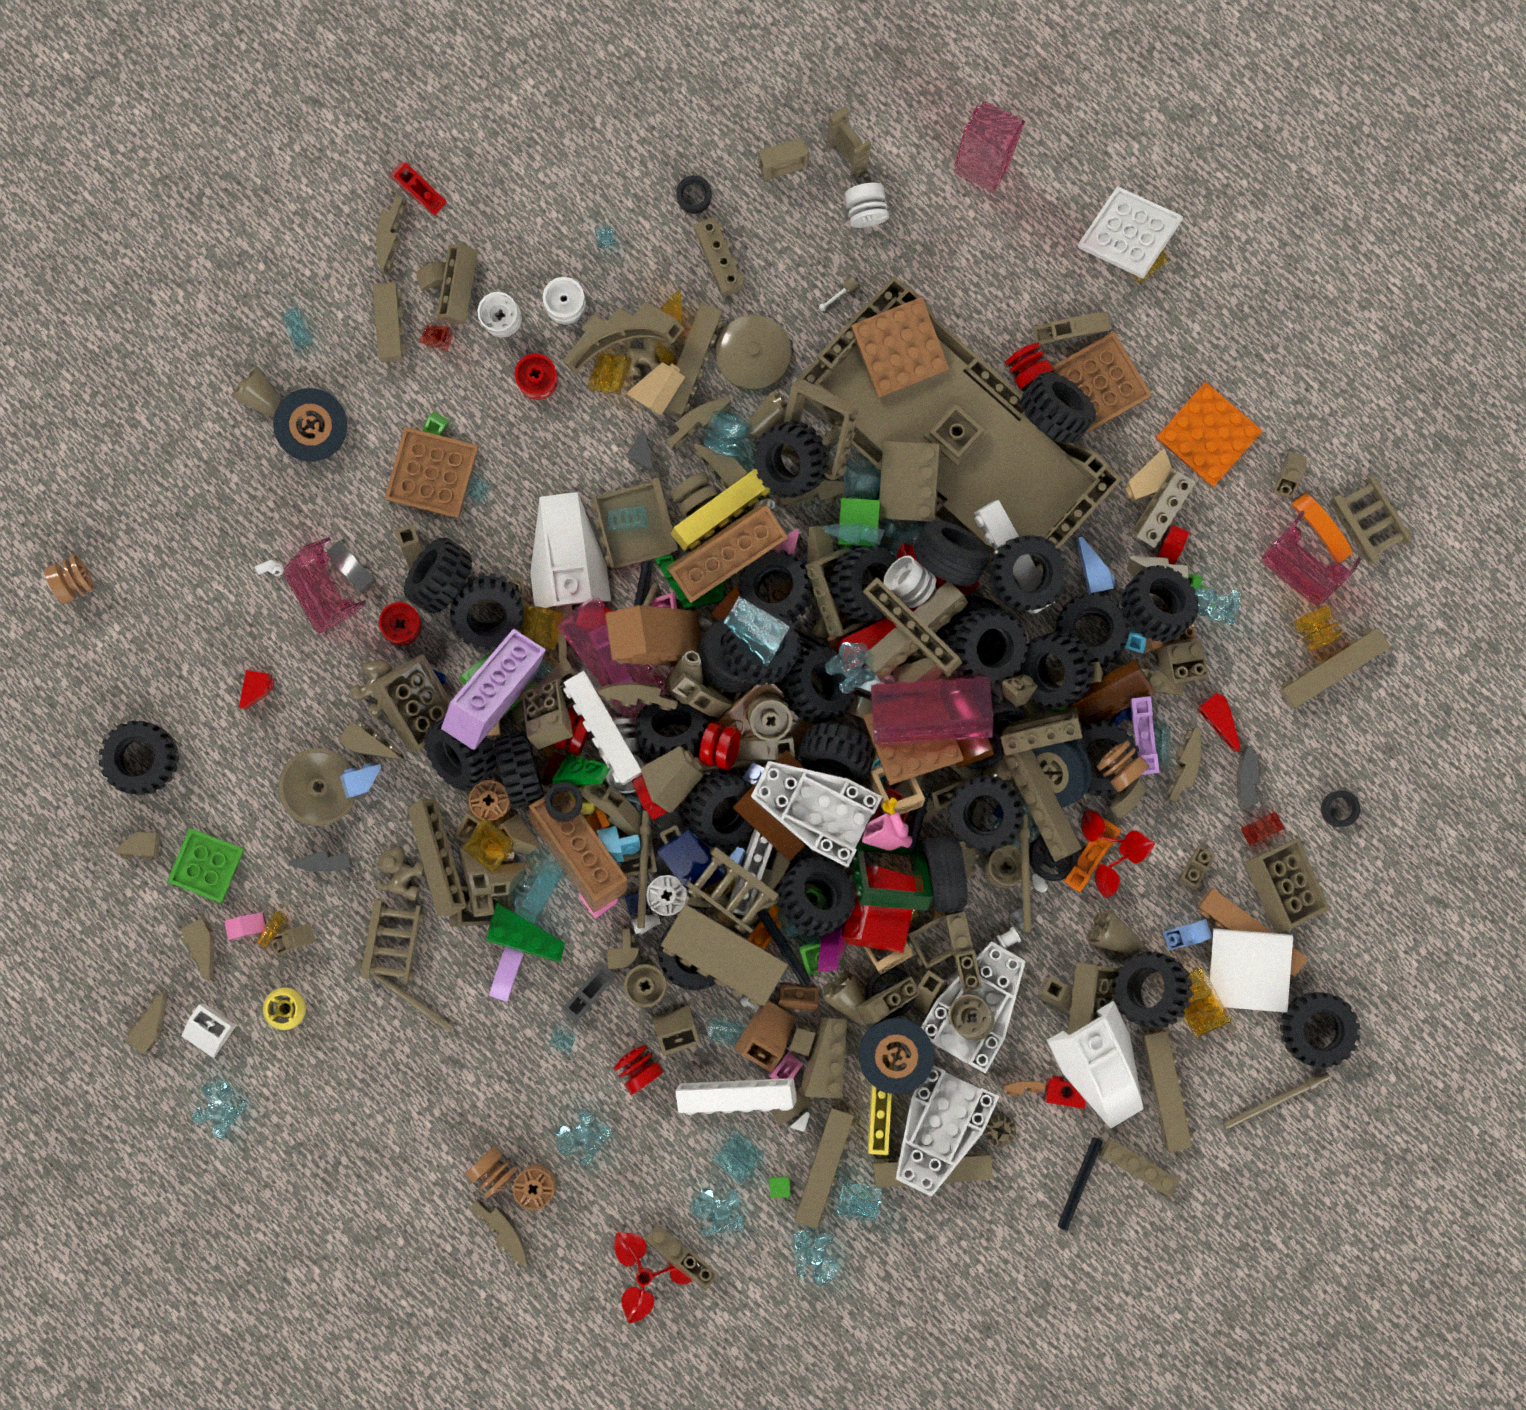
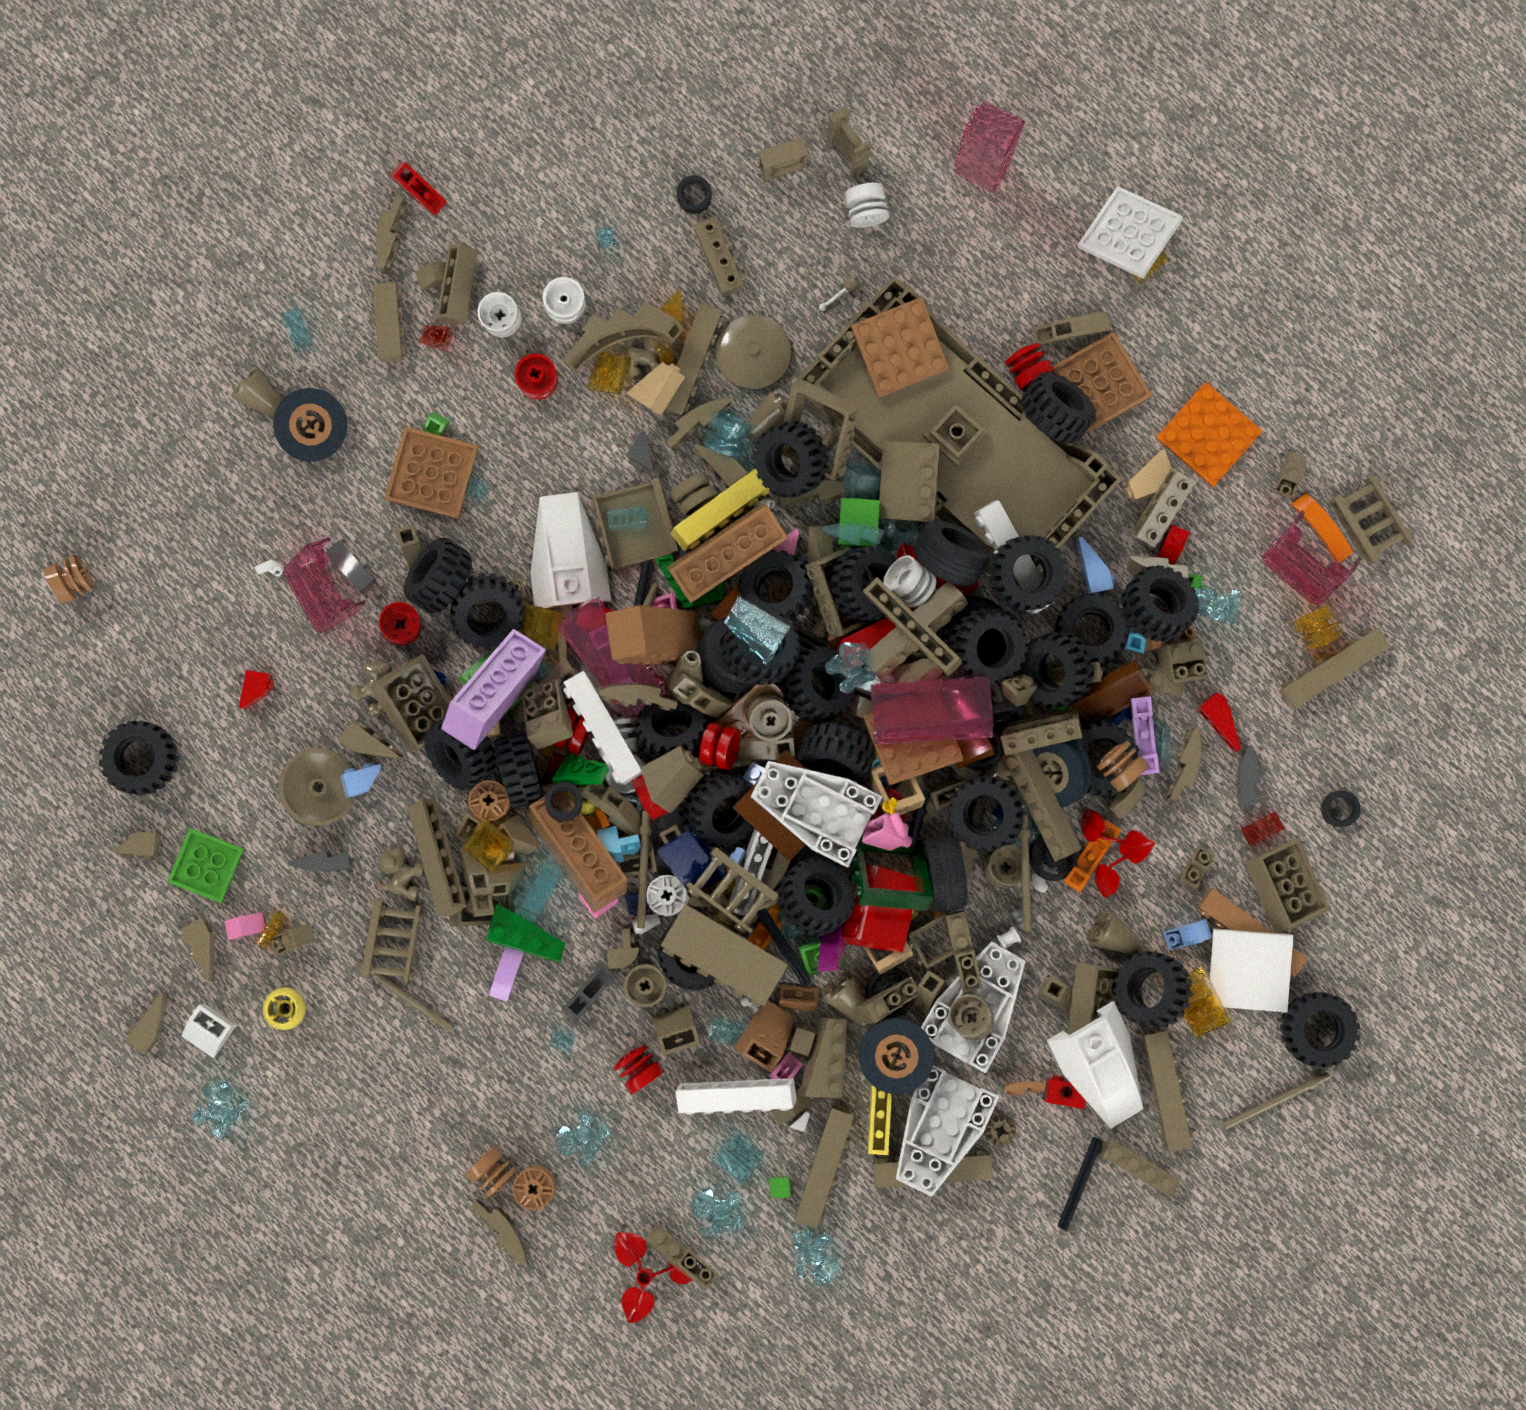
clear light blue slope [836,1181,882,1222] -> none

